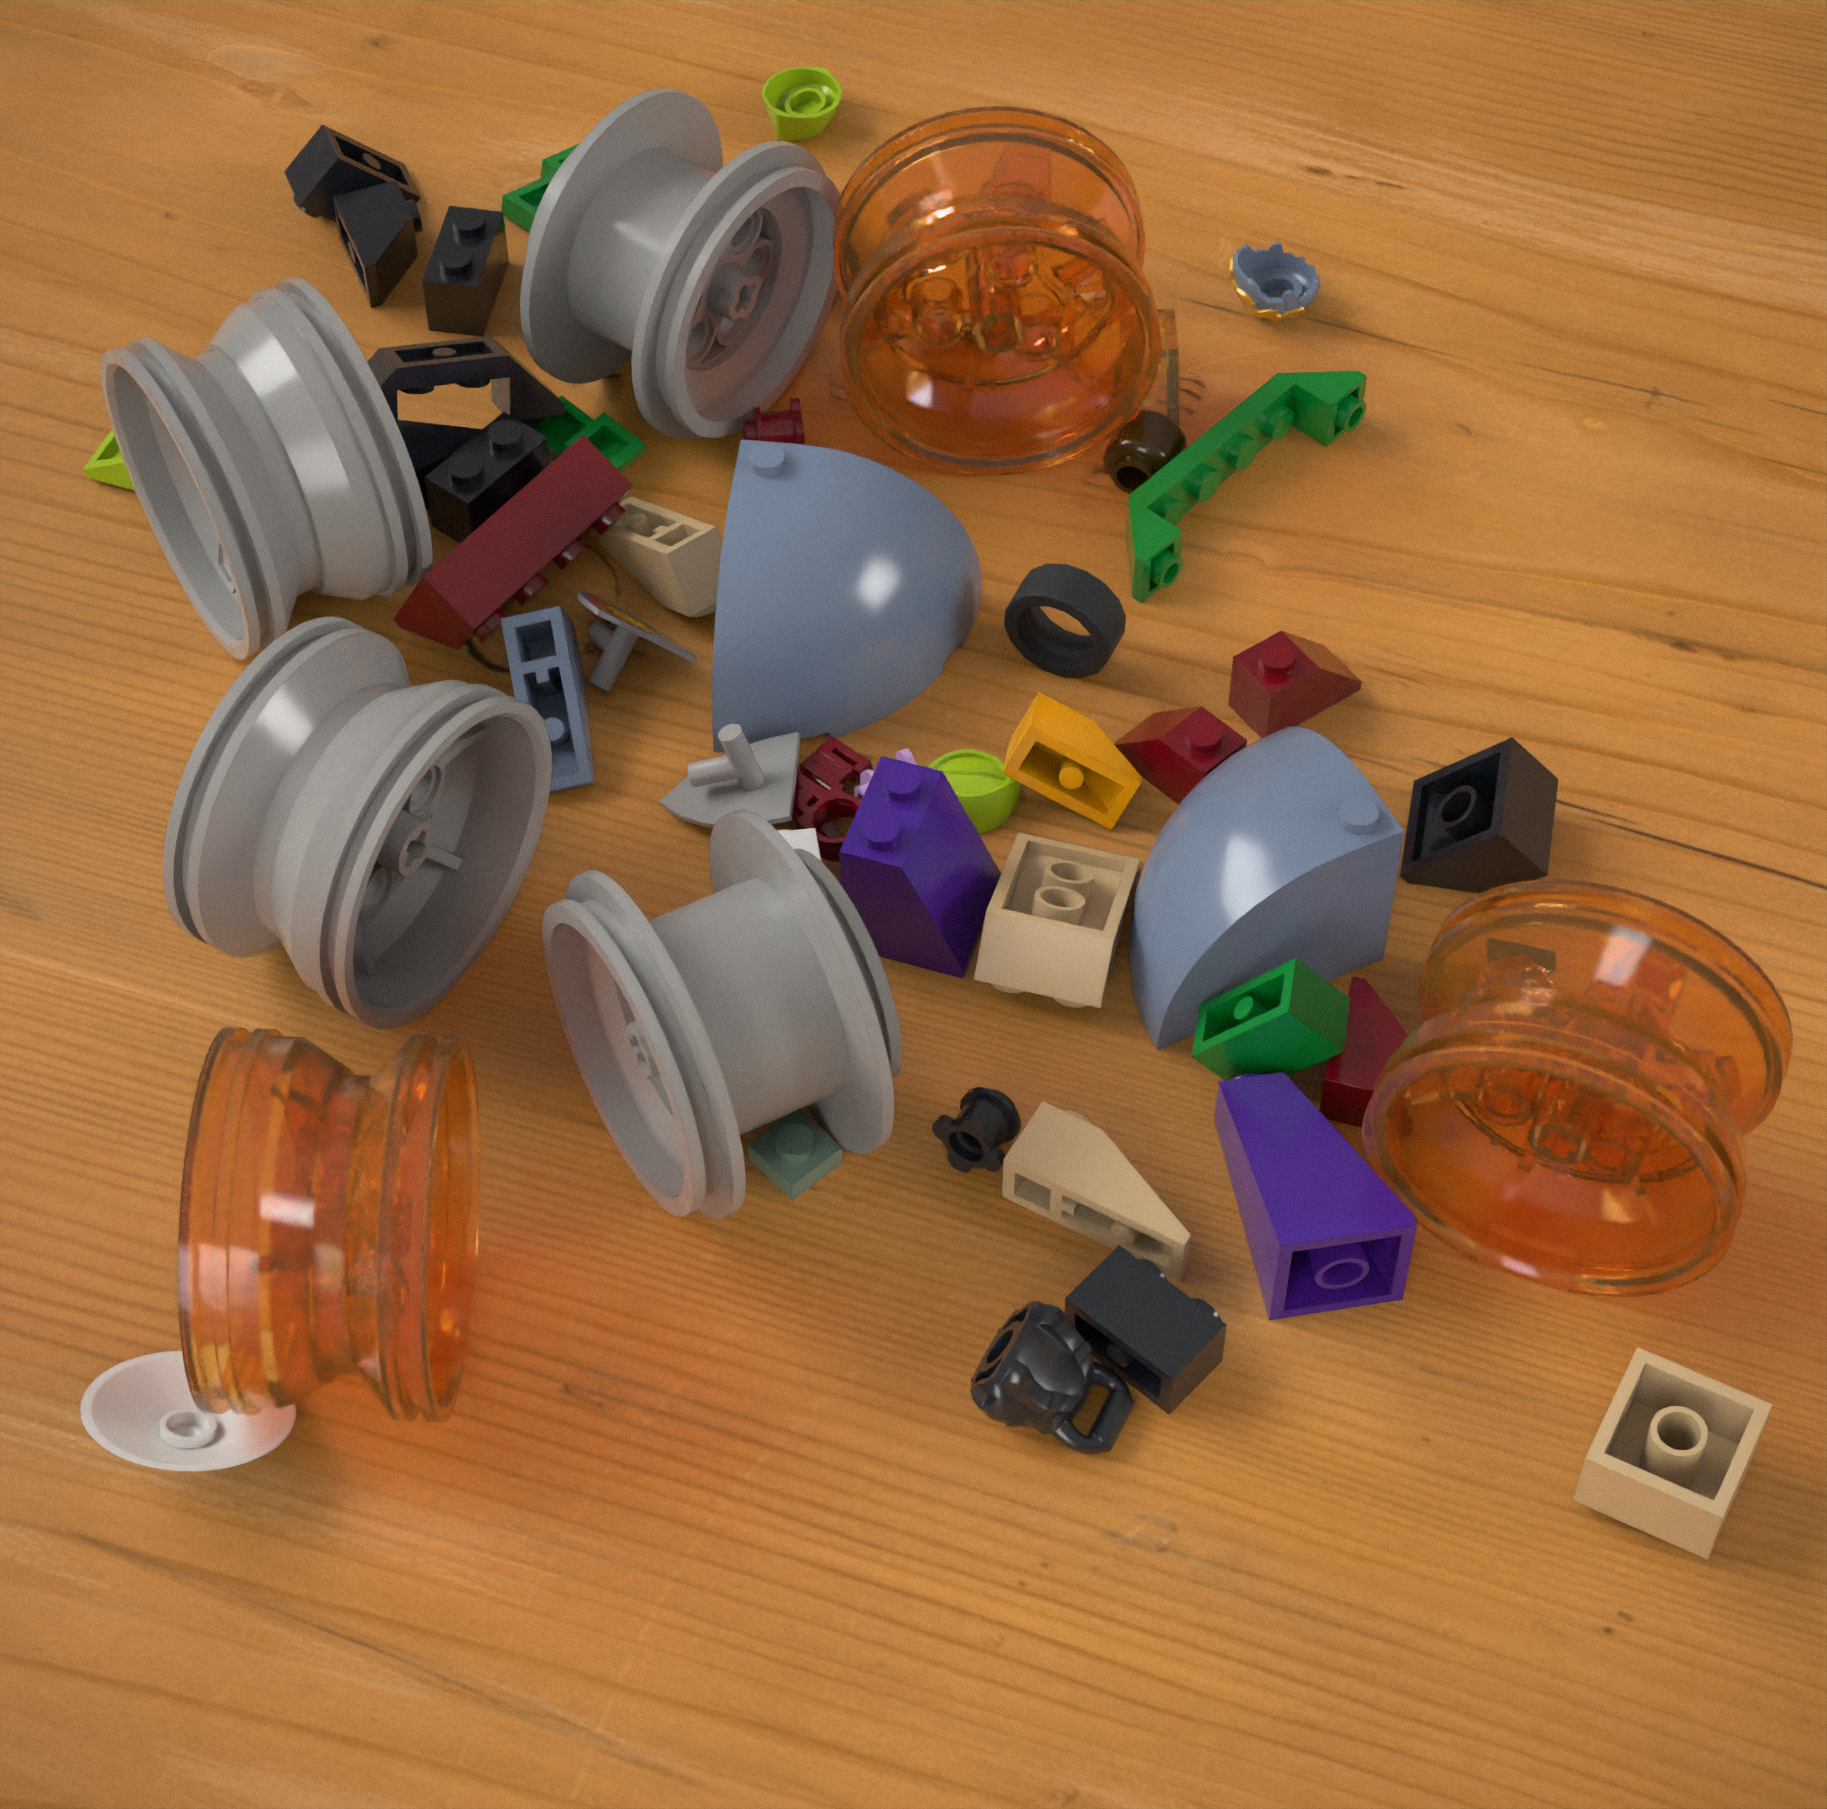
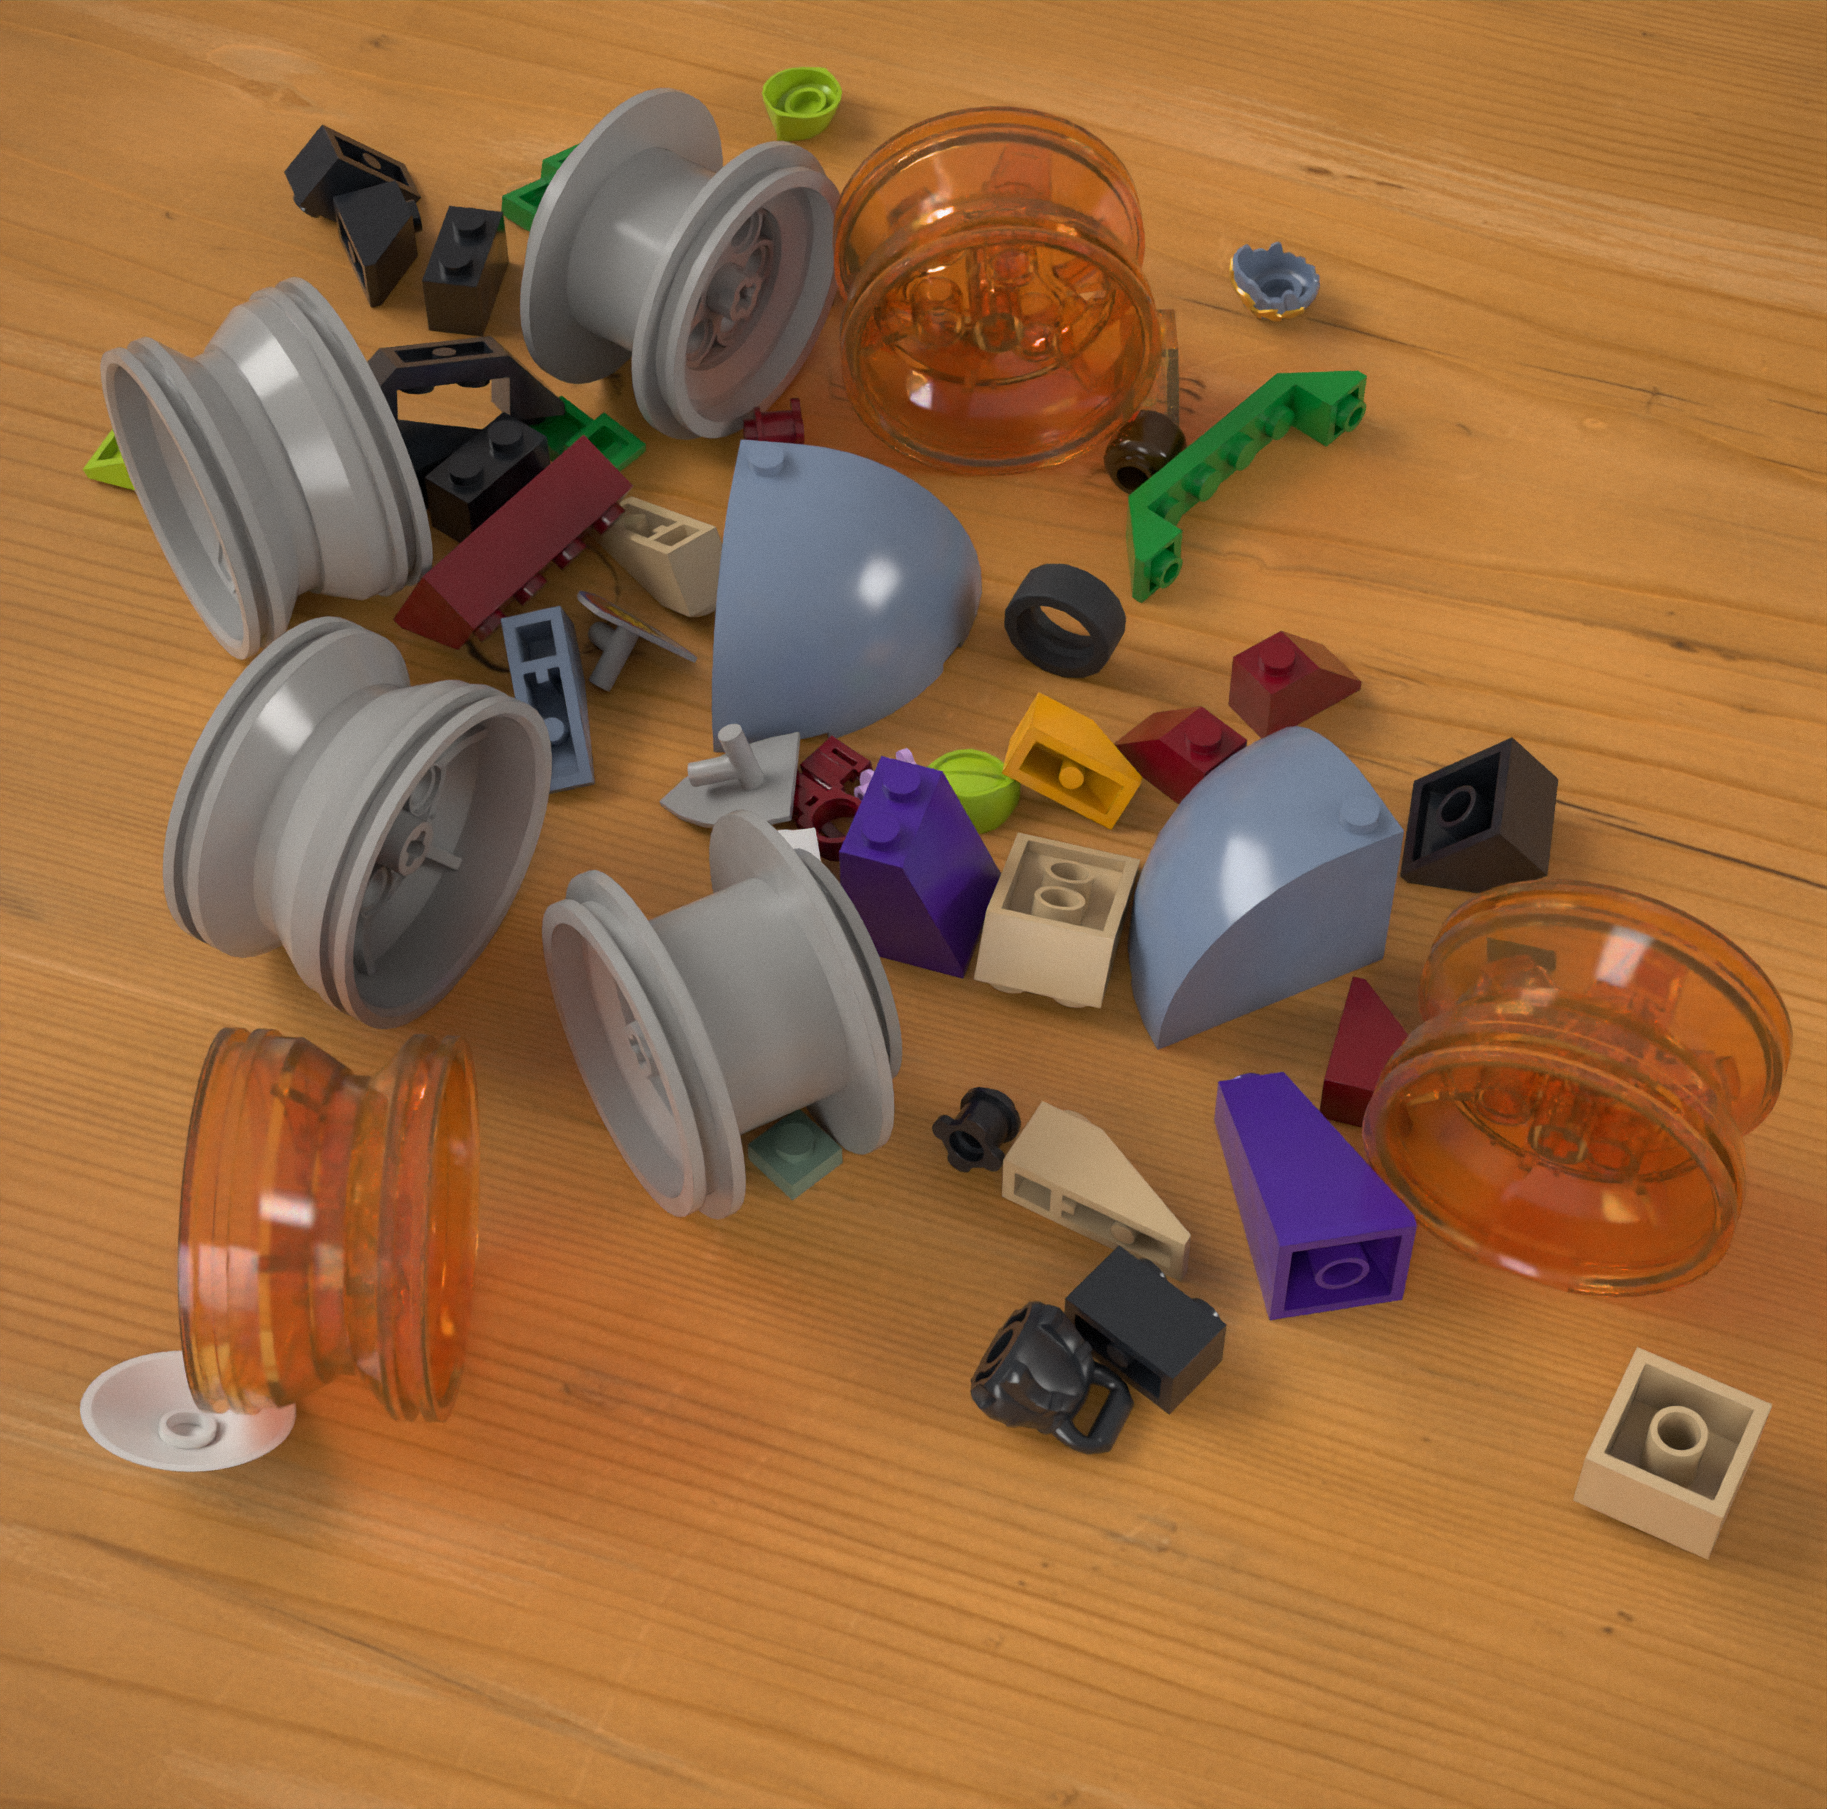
green brick [1191,958,1350,1080] -> none

